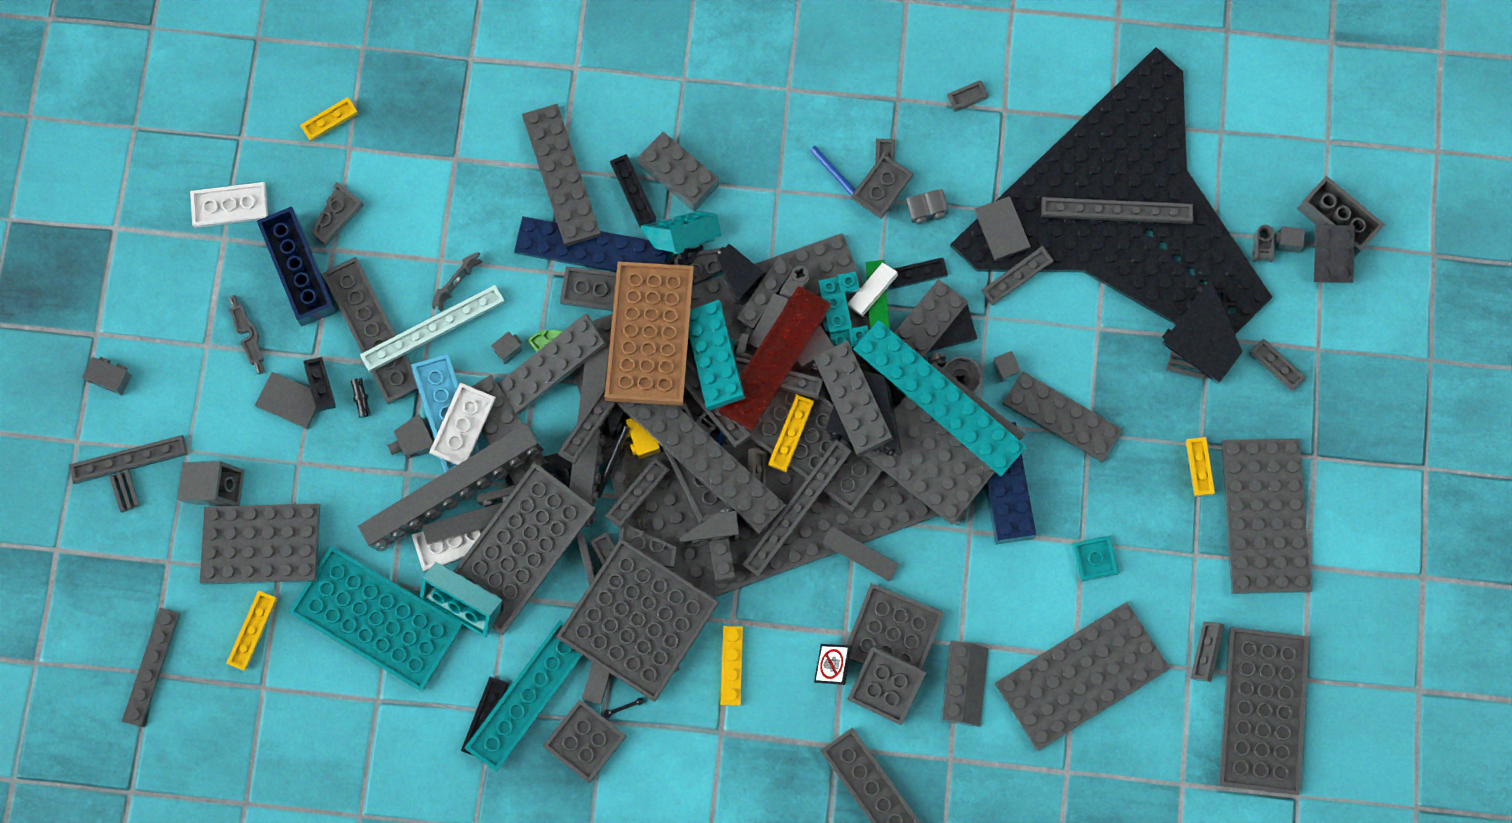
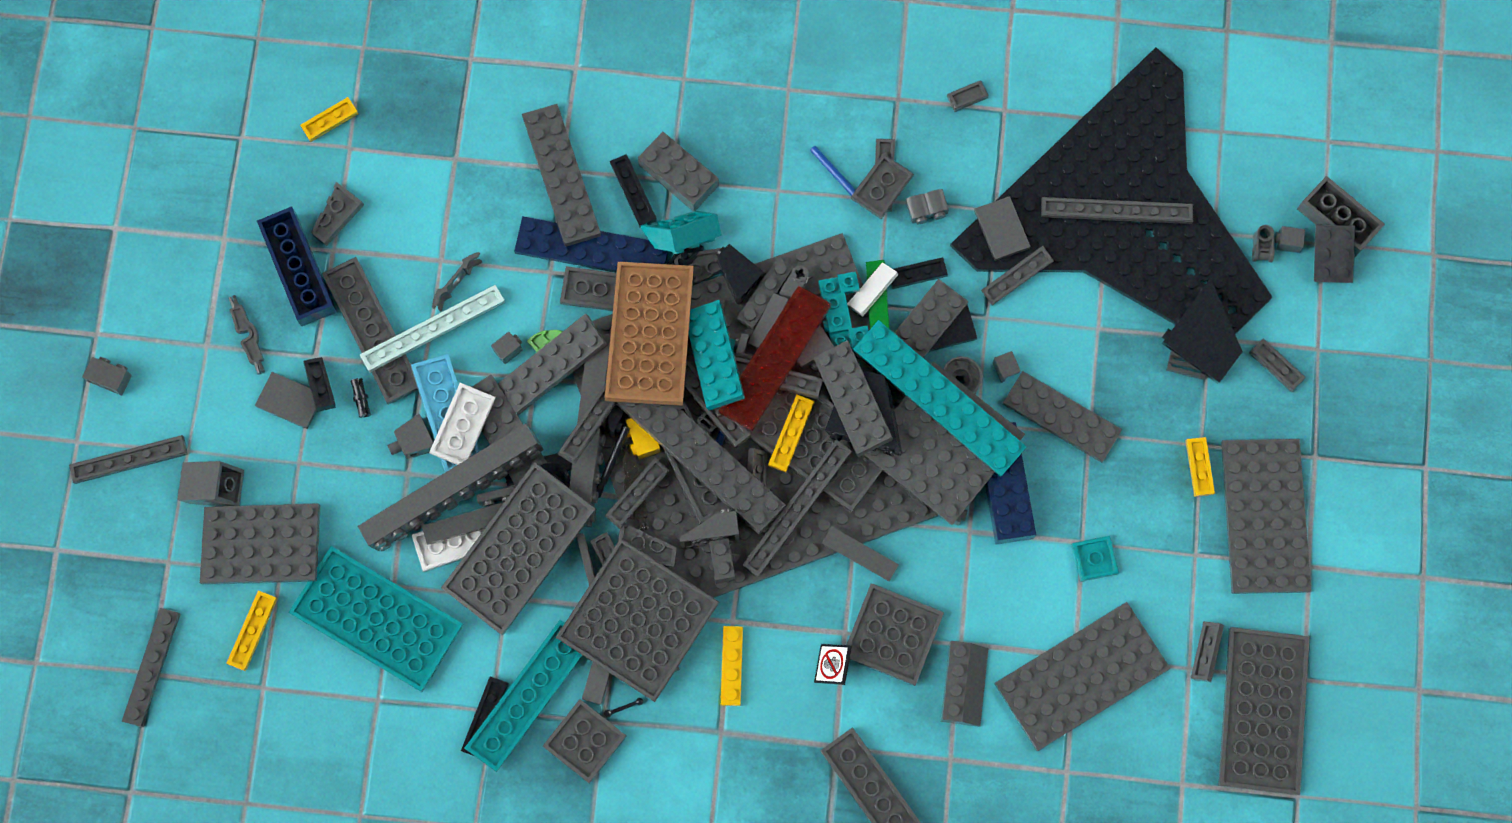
dark grey tile [109,469,140,512] -> none
white tile [190,182,268,228] -> none
teal slope [420,562,502,638] -> none
dark grey plate [847,646,927,725] -> none
dark grey plate [928,353,947,368] -> none

